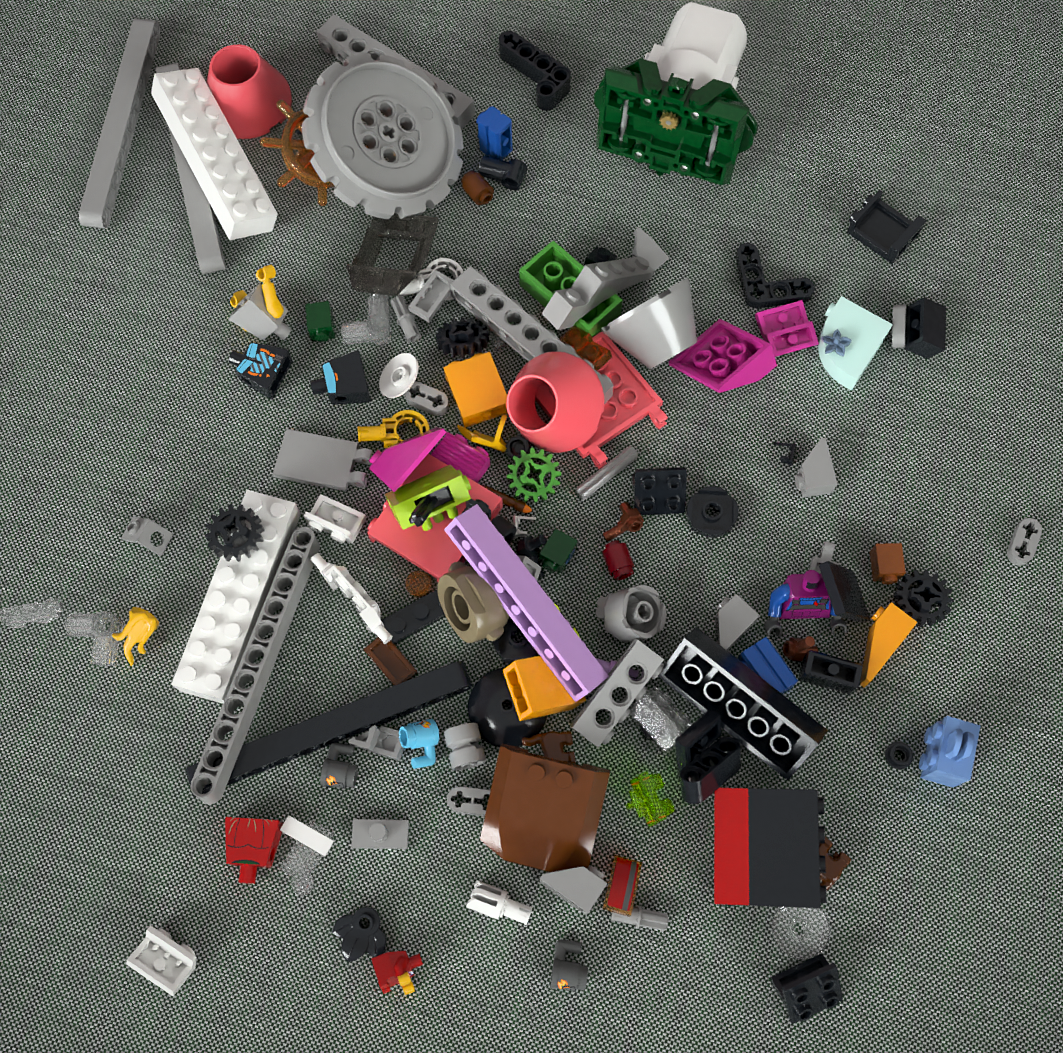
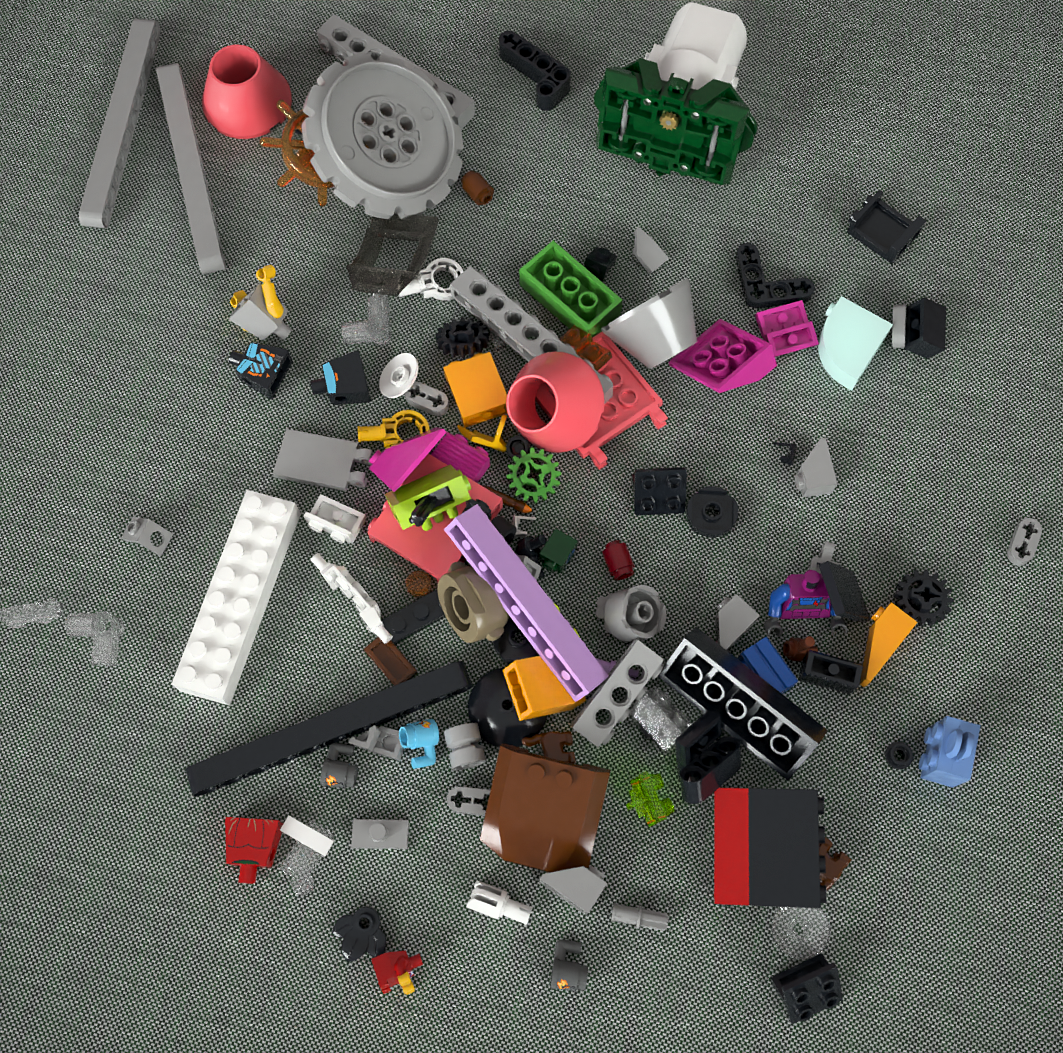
yellow piece [112,607,159,666] -> none
white bracket [127,926,196,996] -> none
white brick [151,68,278,241] -> none
light grey beam [190,527,320,804] -> none
black gear [205,504,265,562] -> none
dark green brick [305,301,336,342] -> none
light grey axle [391,295,421,343] -> none
light grey tile [408,269,454,323] -> none
blue brick [476,106,513,160] -> none
black piece [478,155,528,191] -> none
light grey arch [542,257,655,330] -> none
light grey axle [576,446,638,500] -> none
slope [602,855,642,917] -> none
copper piece [603,502,644,542] -> none
sand blue plant [821,329,852,357] -> none
dark orange brick [869,543,906,585] -> none

